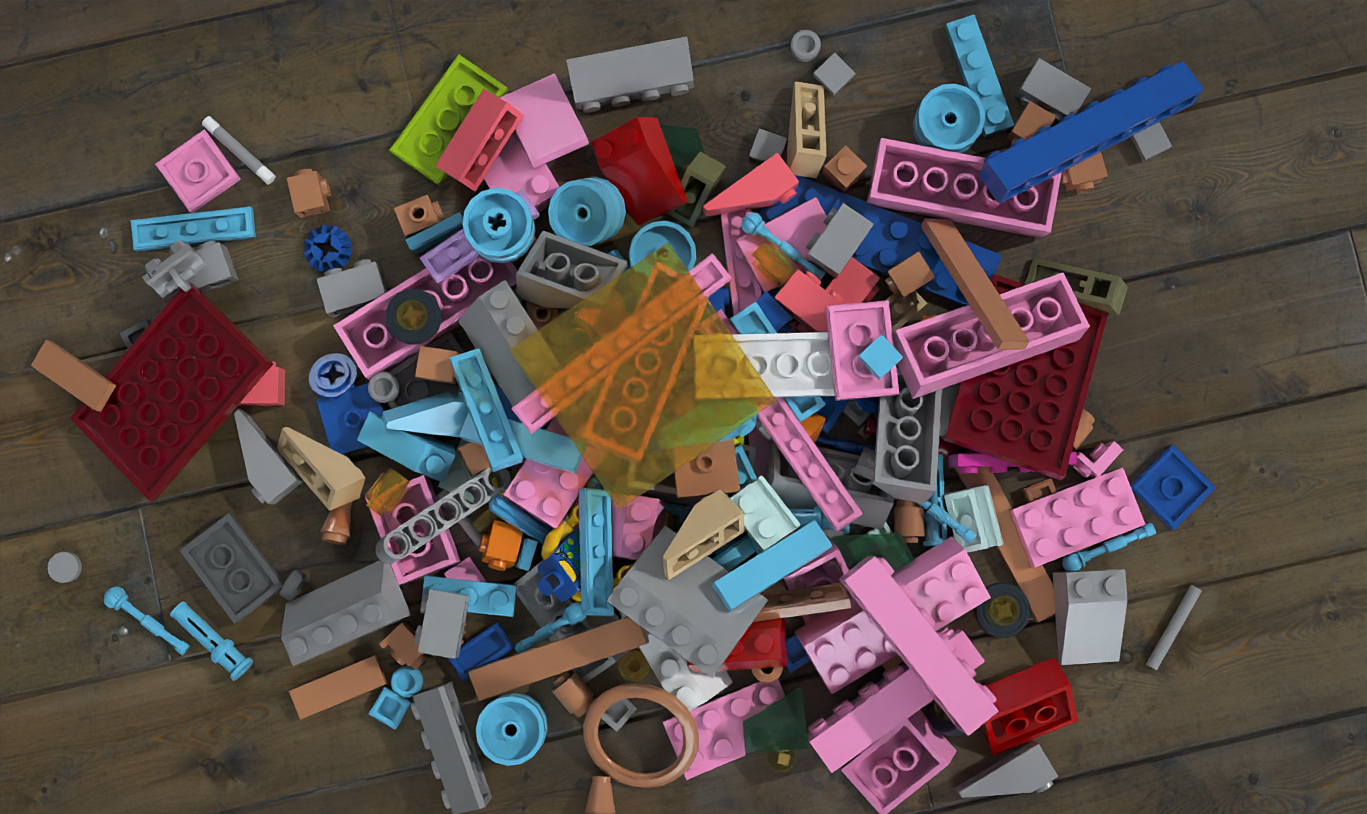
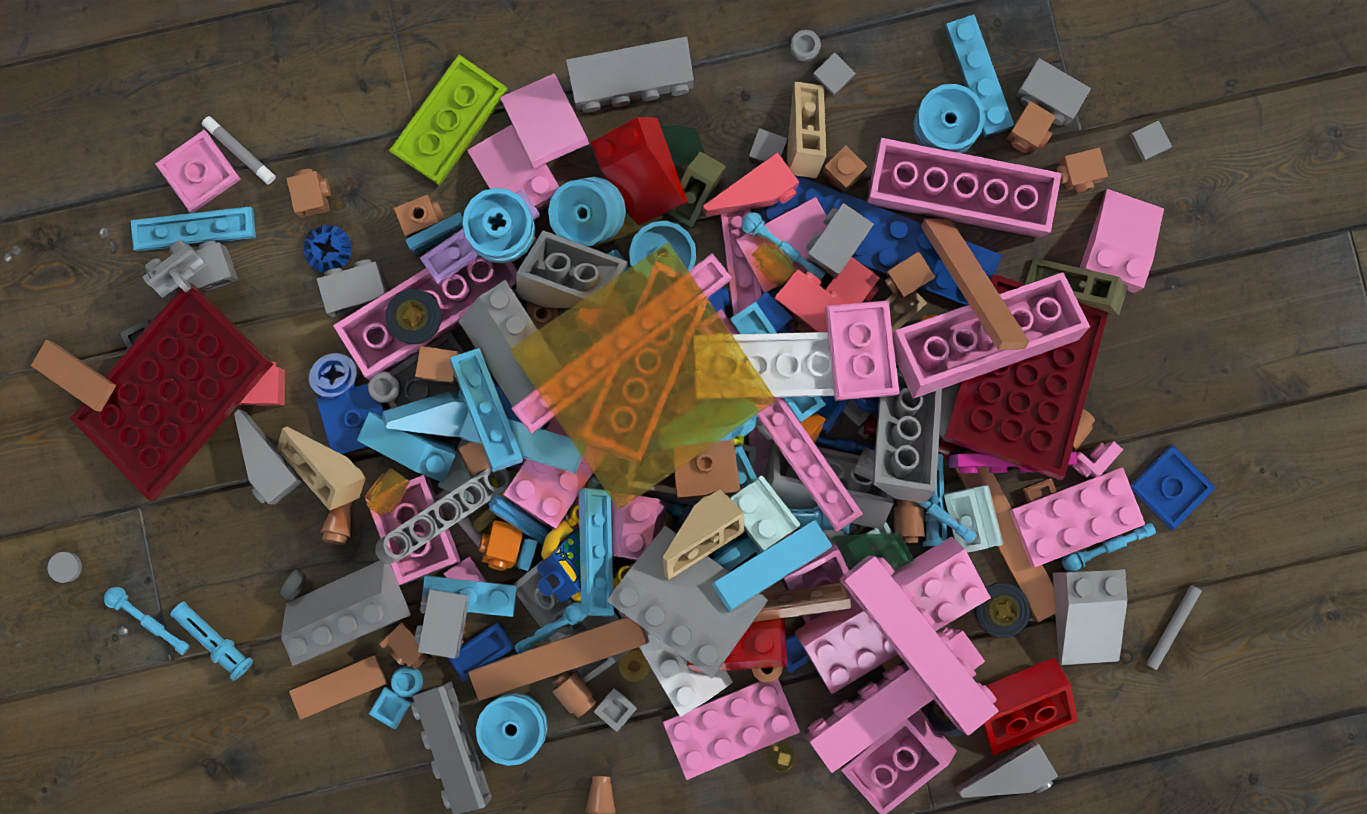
dark grey plate [180,513,284,624] -> none
coral brick [435,89,524,192] -> none
nougat wedge [583,683,699,788] -> none
clear green wing [743,688,808,755] -> none
medium azure tile [857,334,903,380] -> none
blue brick [979,61,1204,204] -> none
none -> bright pink slope [1079,189,1164,293]

